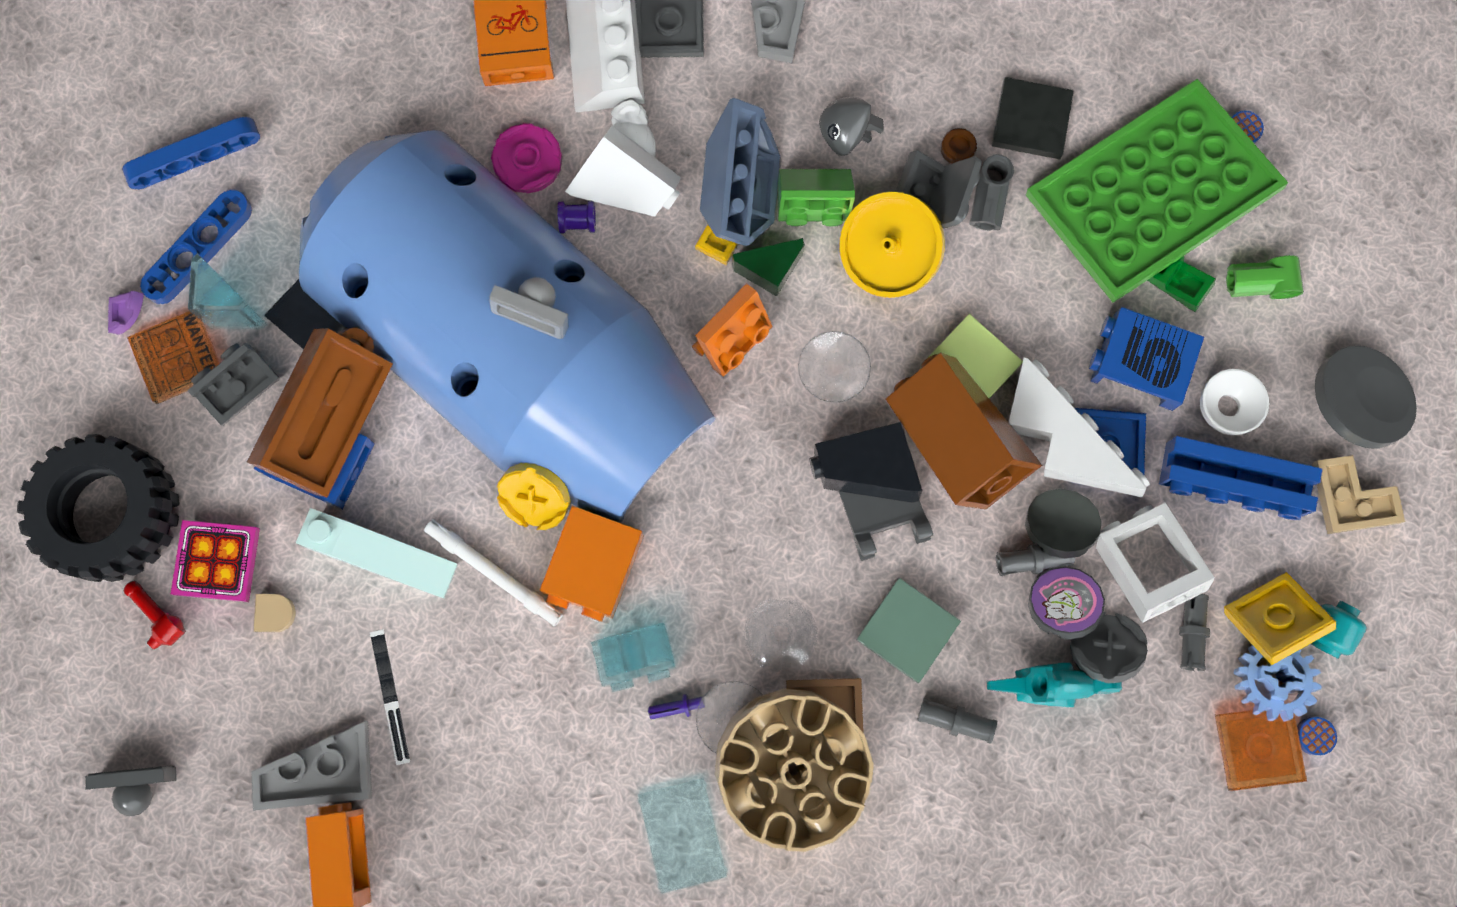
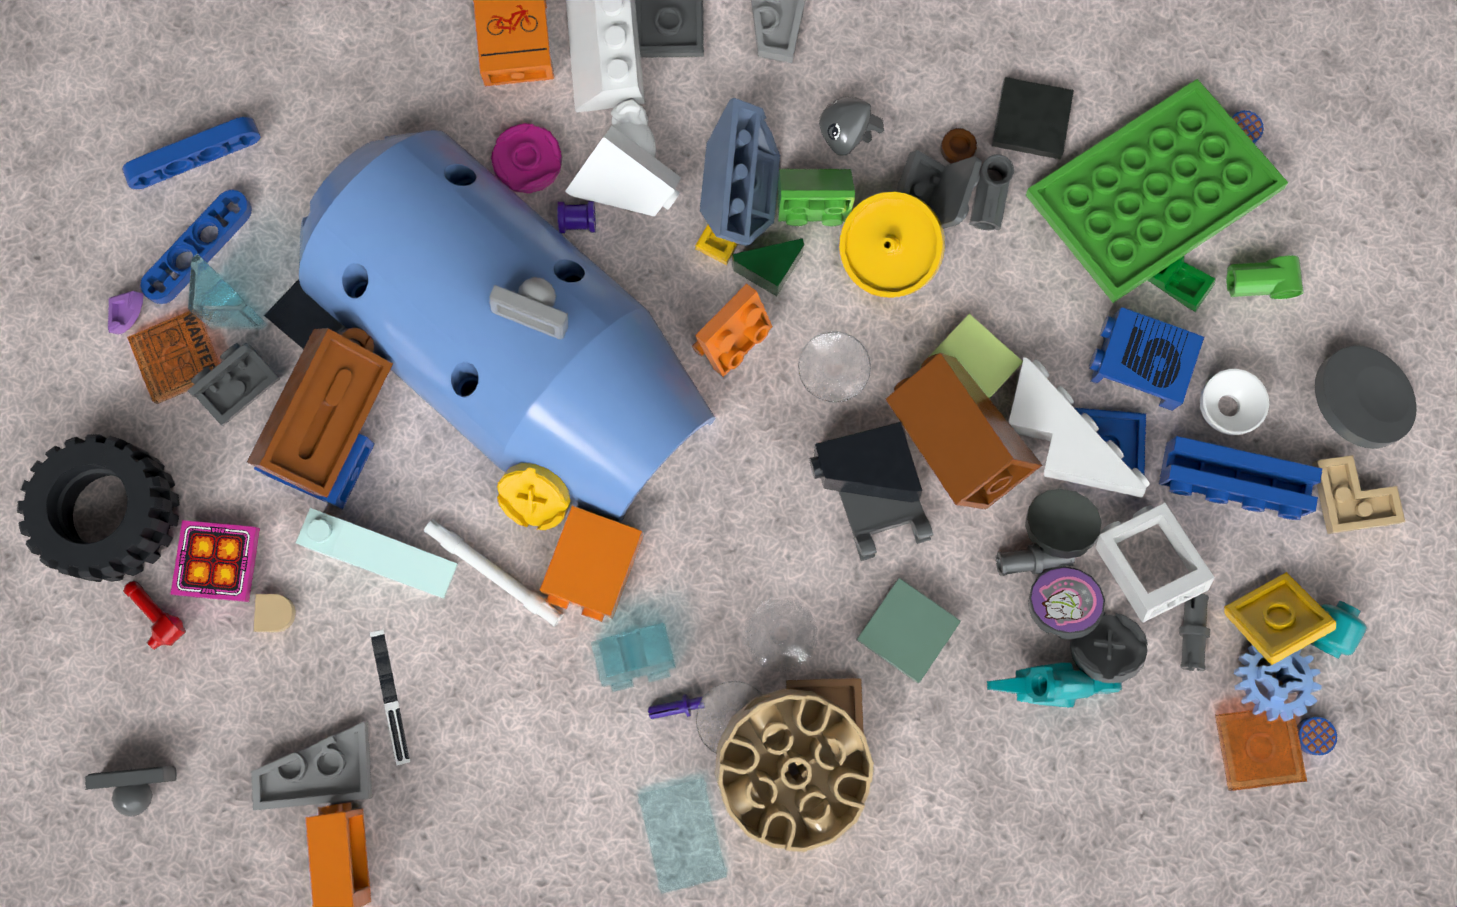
dark grey pin [917,698,997,744] -> none

